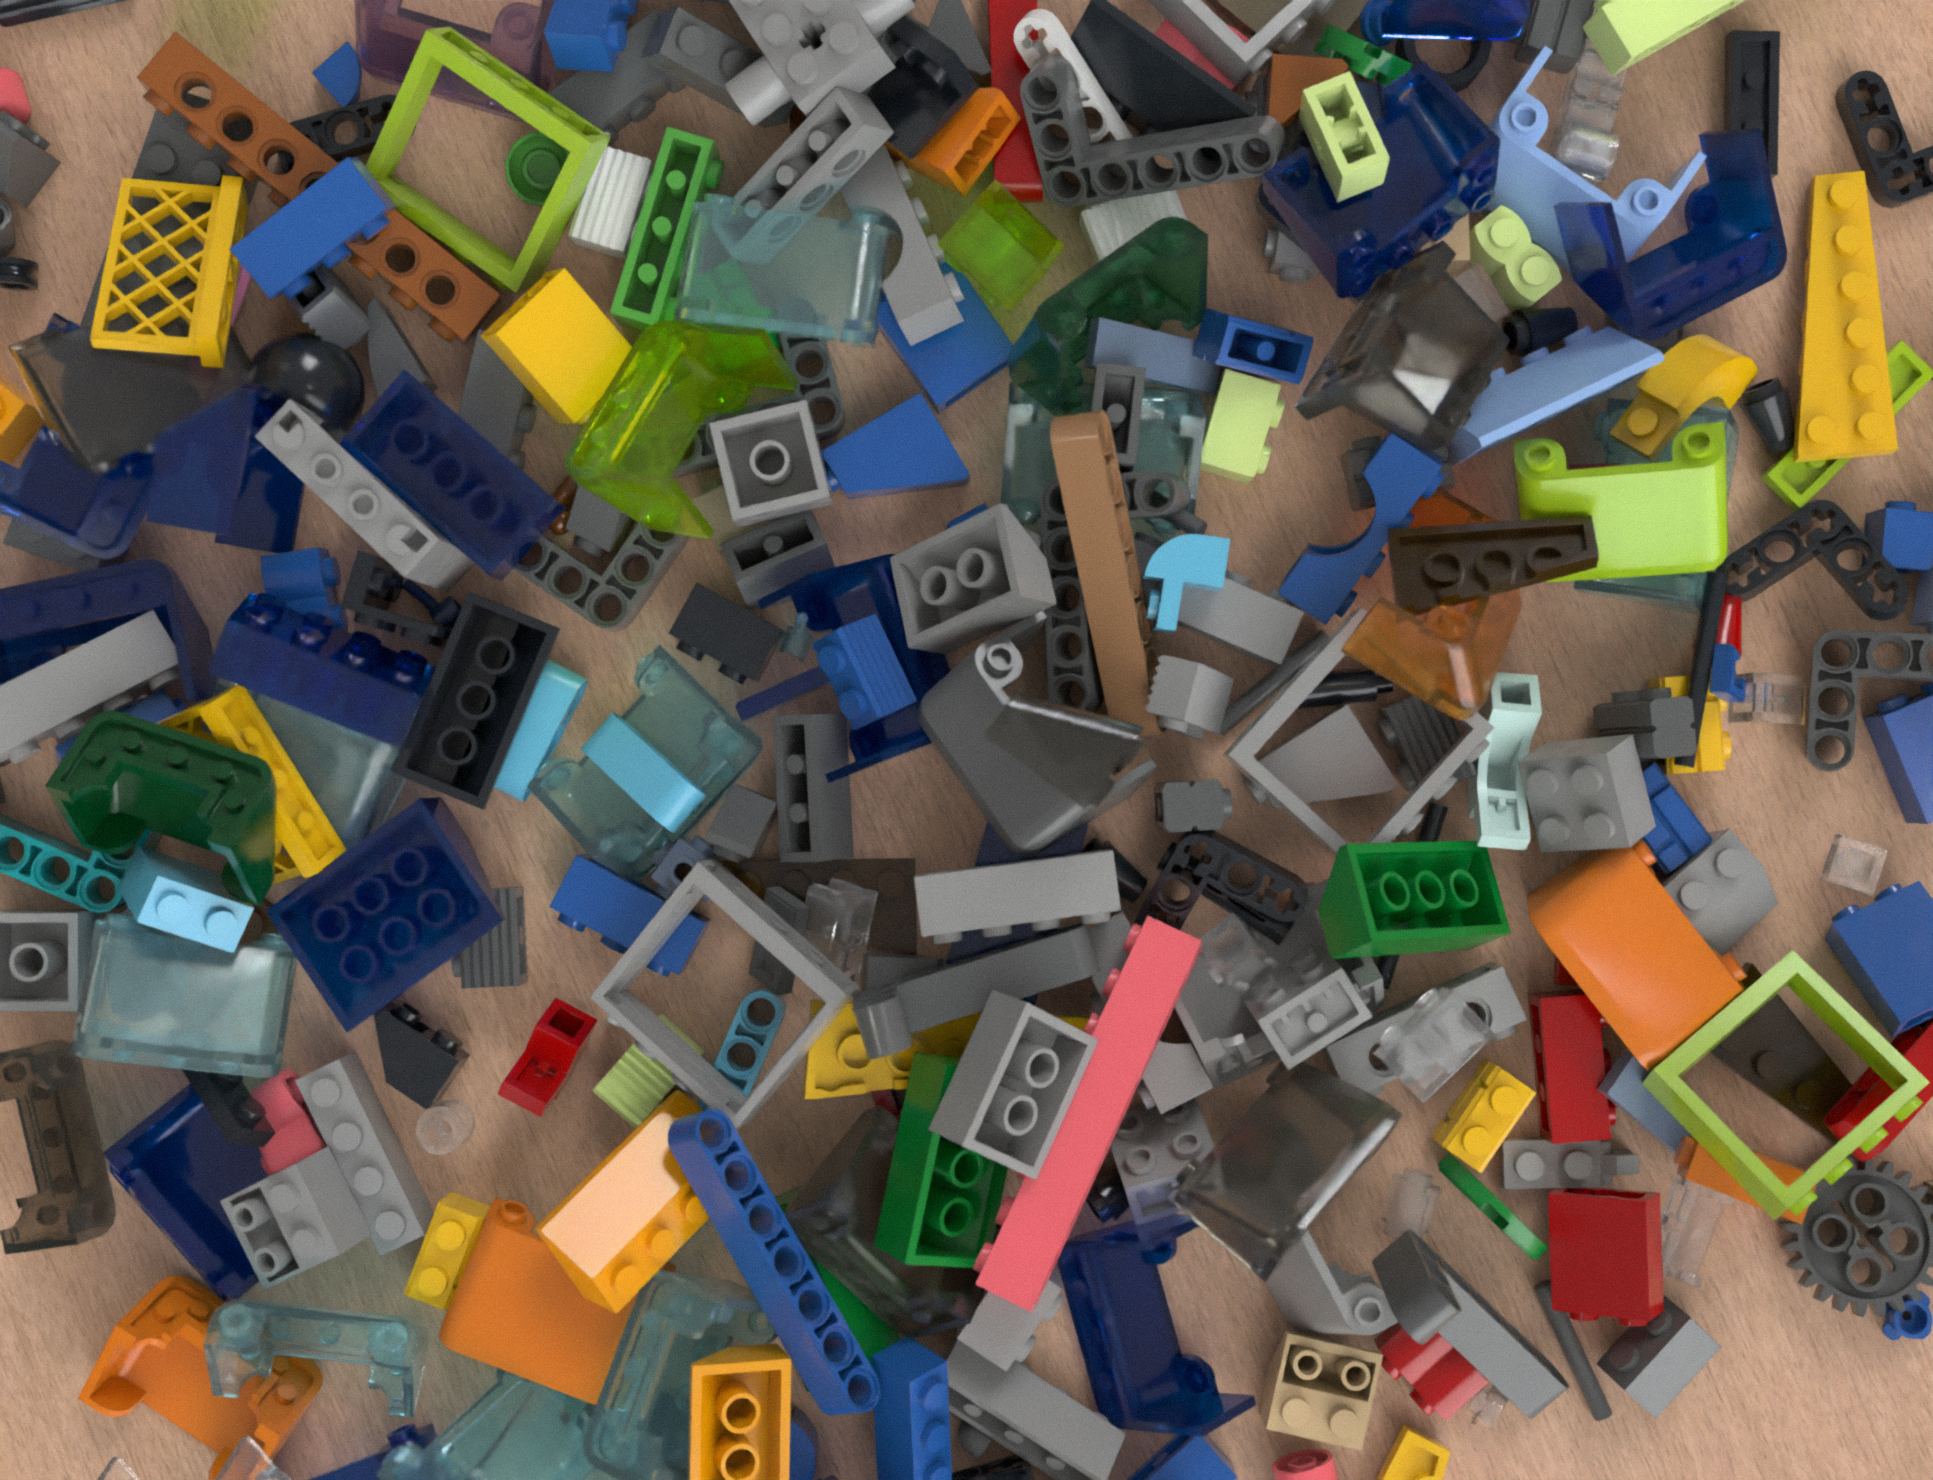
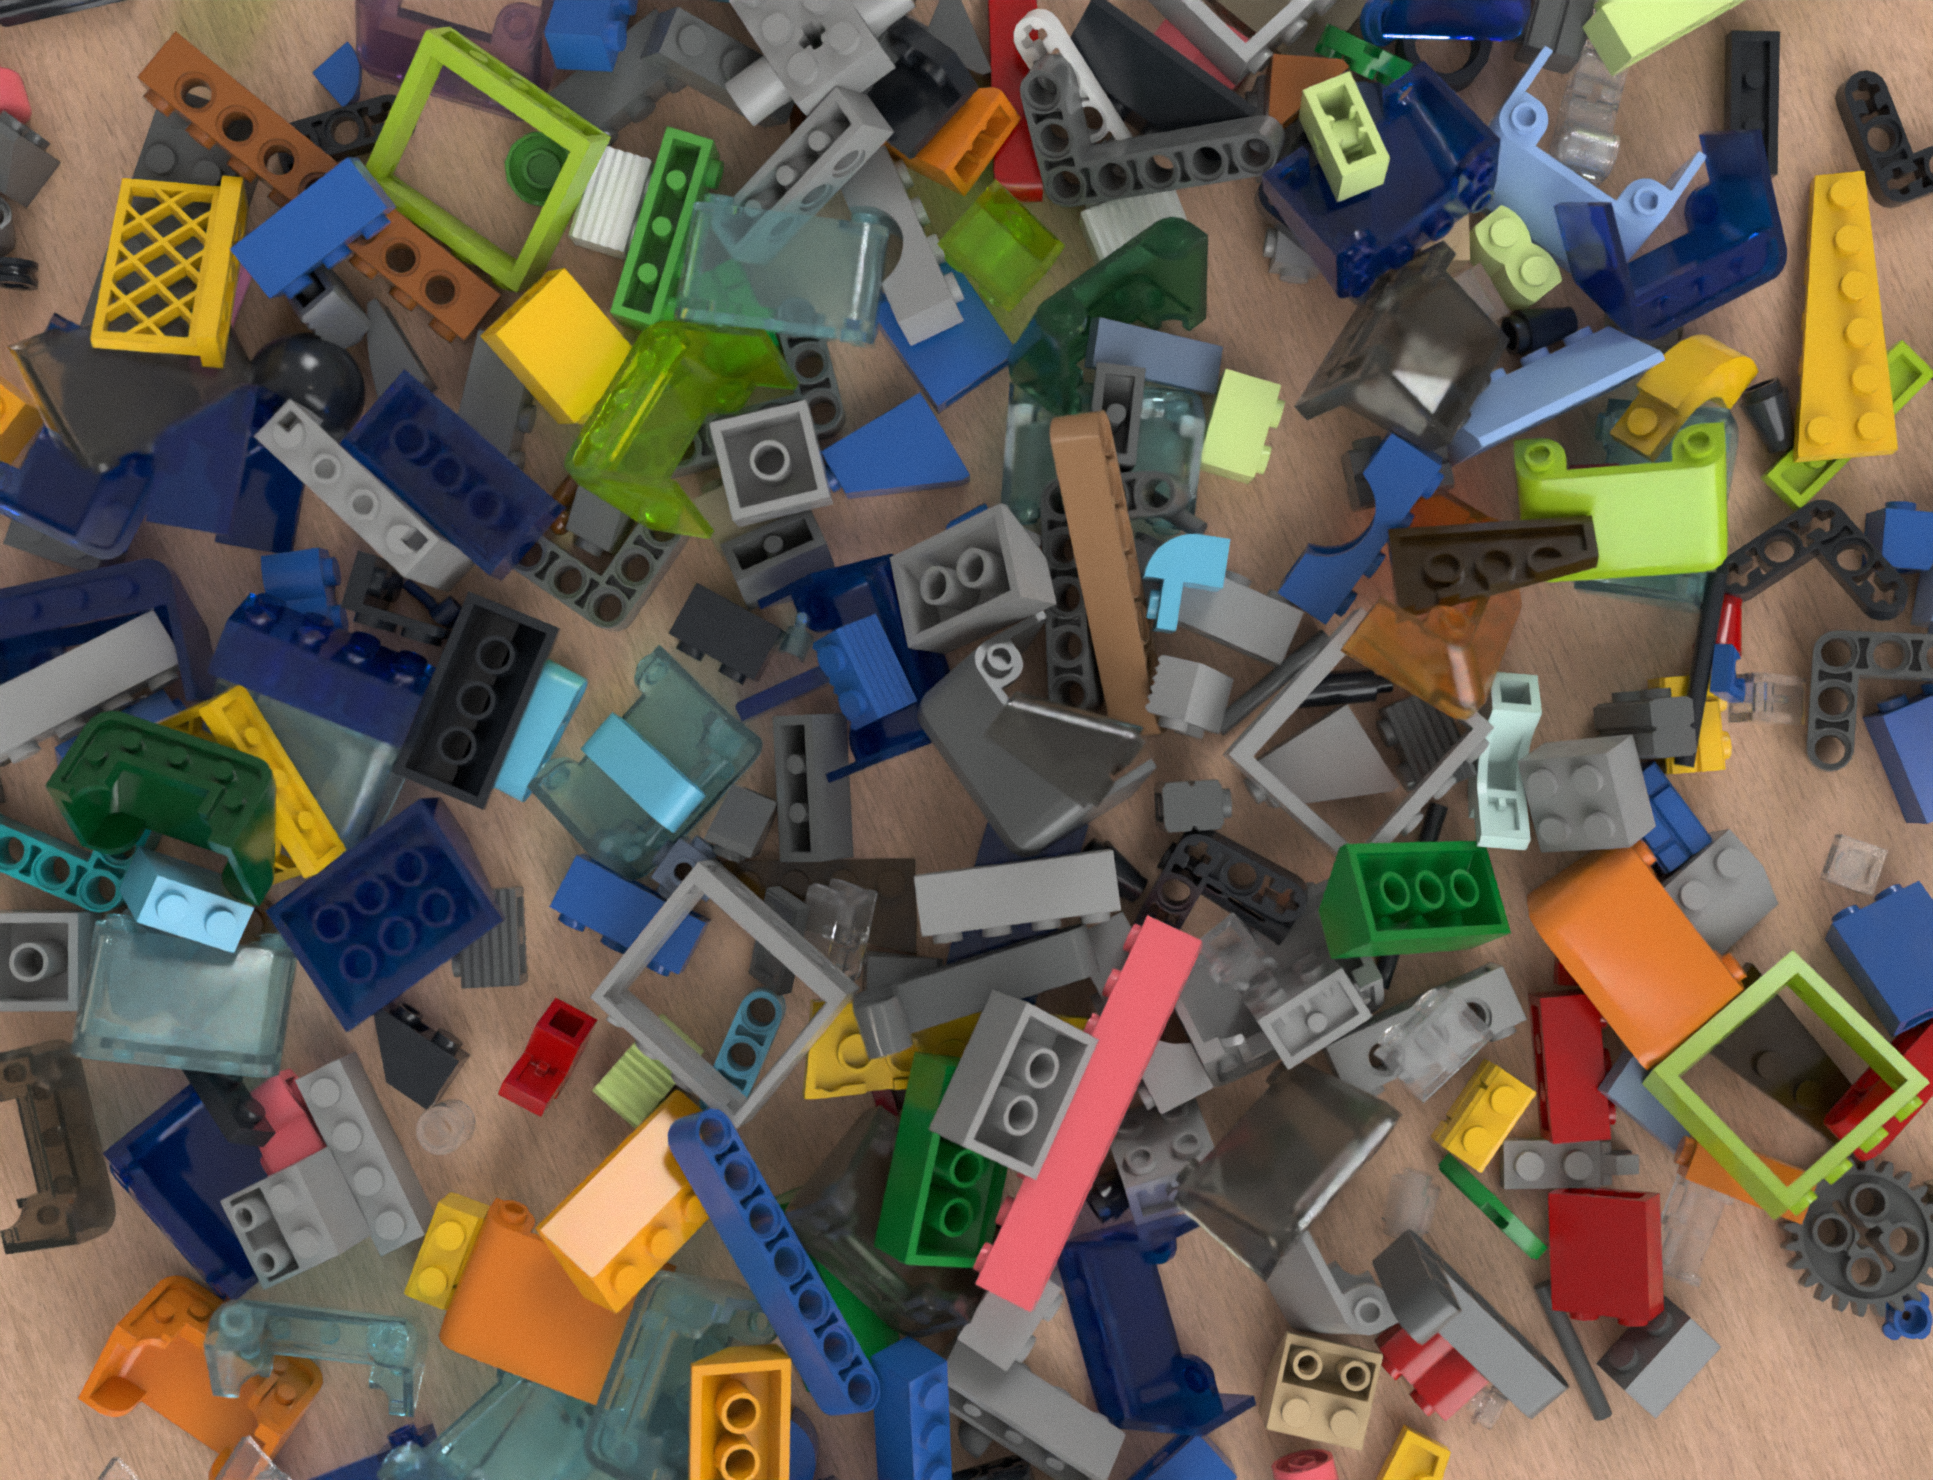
blue brick [1193,308,1313,385] -> none

